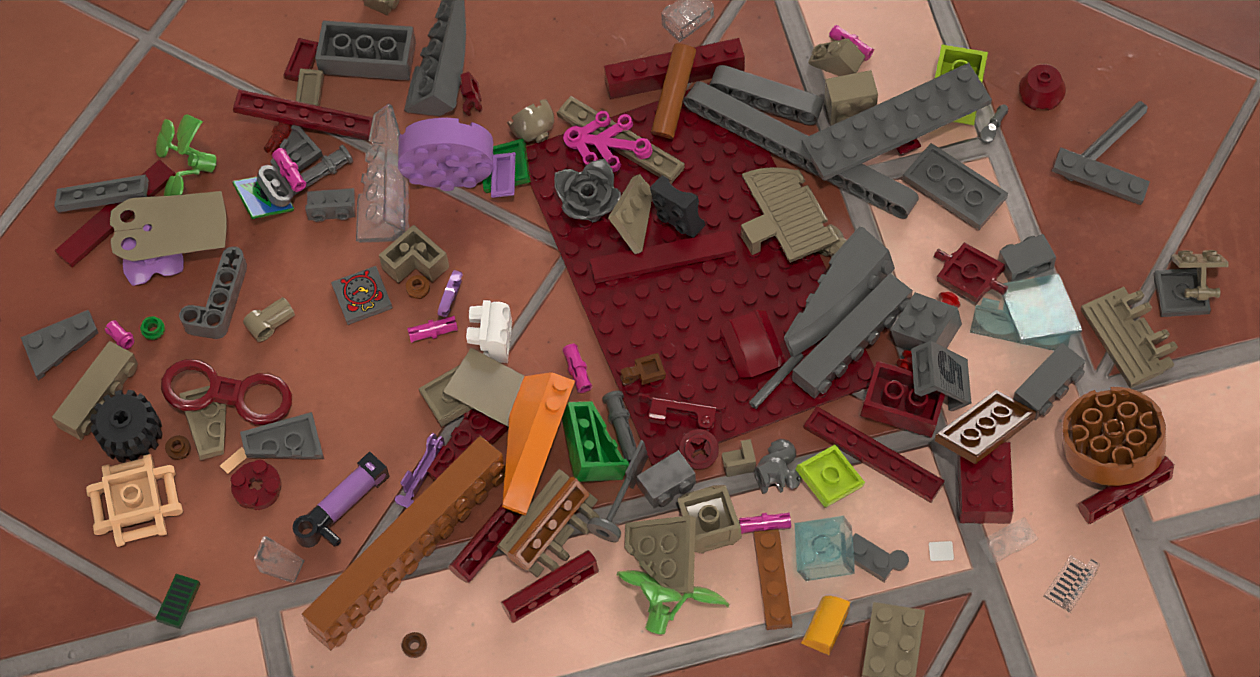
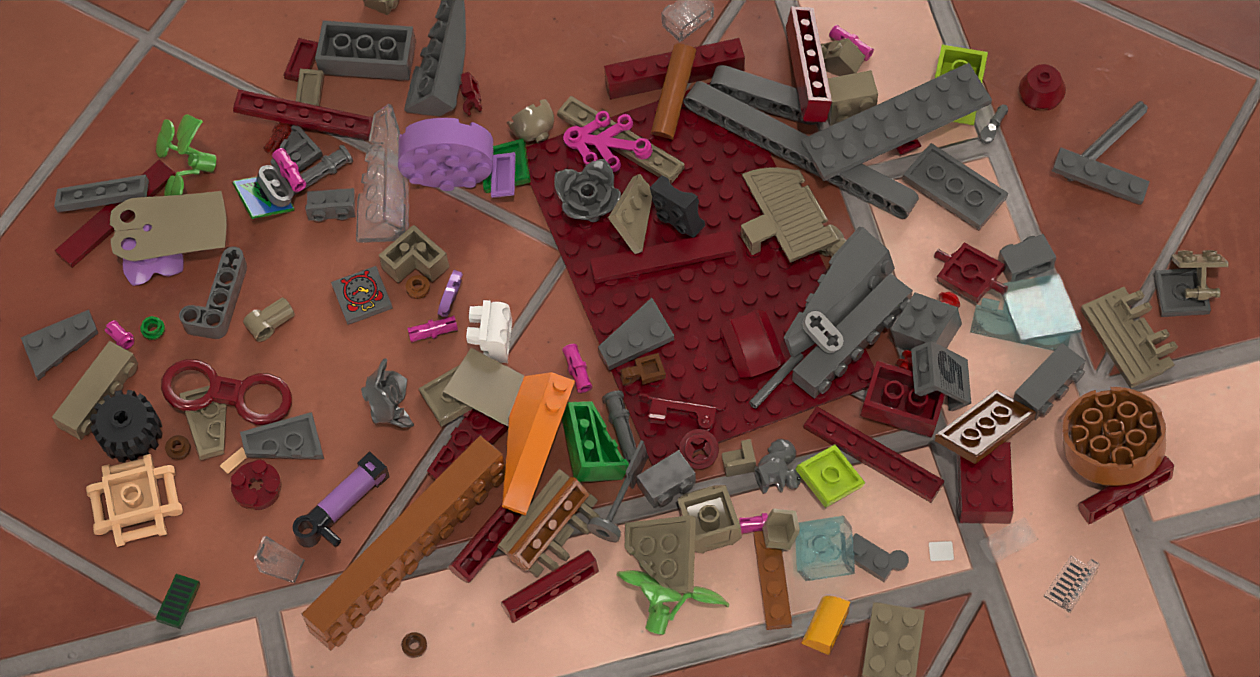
medium lavender piece [395,433,445,508] -> none
none -> dark grey brick [361,358,414,428]
none -> dark grey wing [598,298,674,370]
none -> dark tan panel [762,509,800,550]
none -> dark red brick [786,6,832,122]
none -> light grey beam [802,311,844,353]

